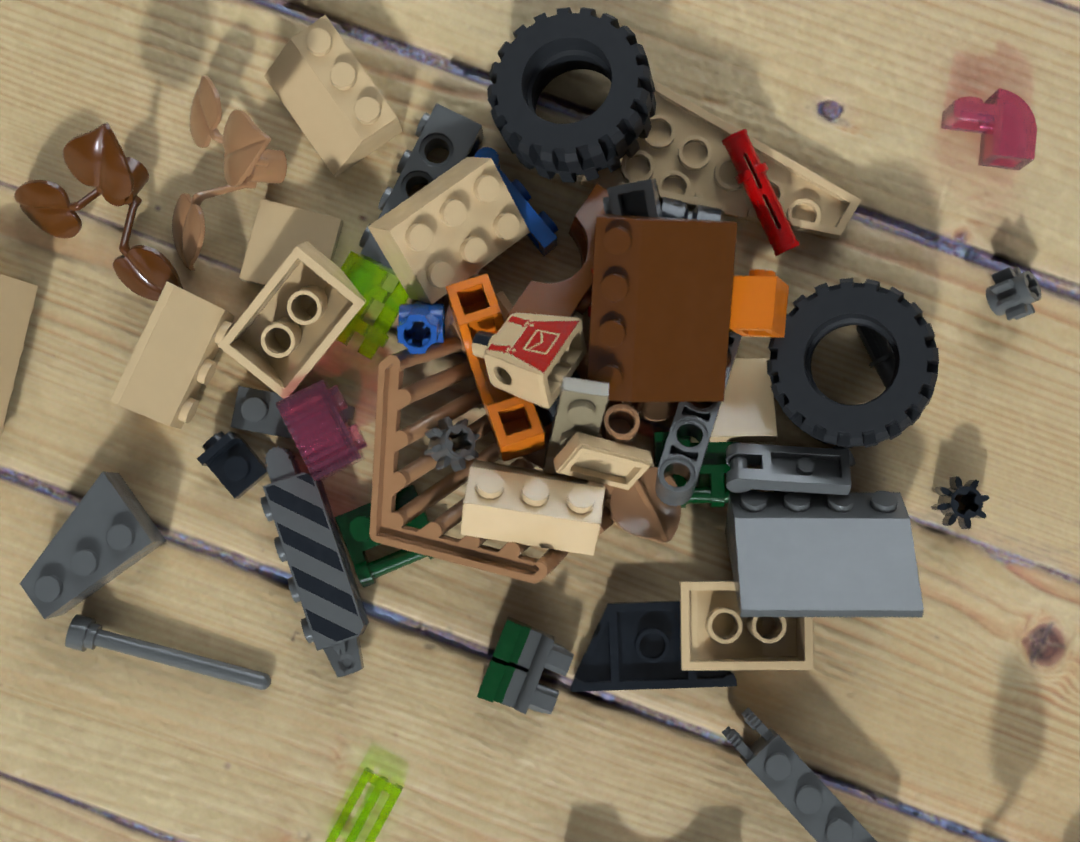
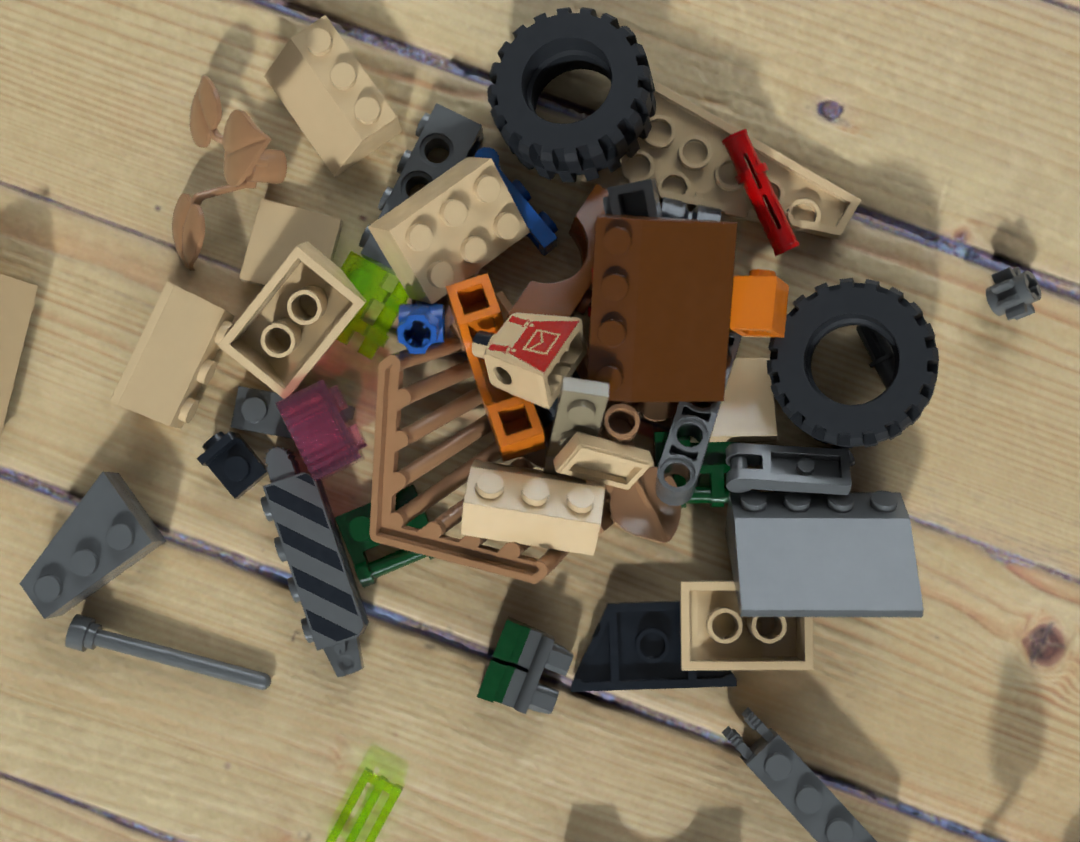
reddish brown plant [14,123,183,301] -> none
dark grey gear [424,416,480,472] -> none
black gear [931,476,990,529] -> none
clear pink brick [941,89,1037,170] -> none

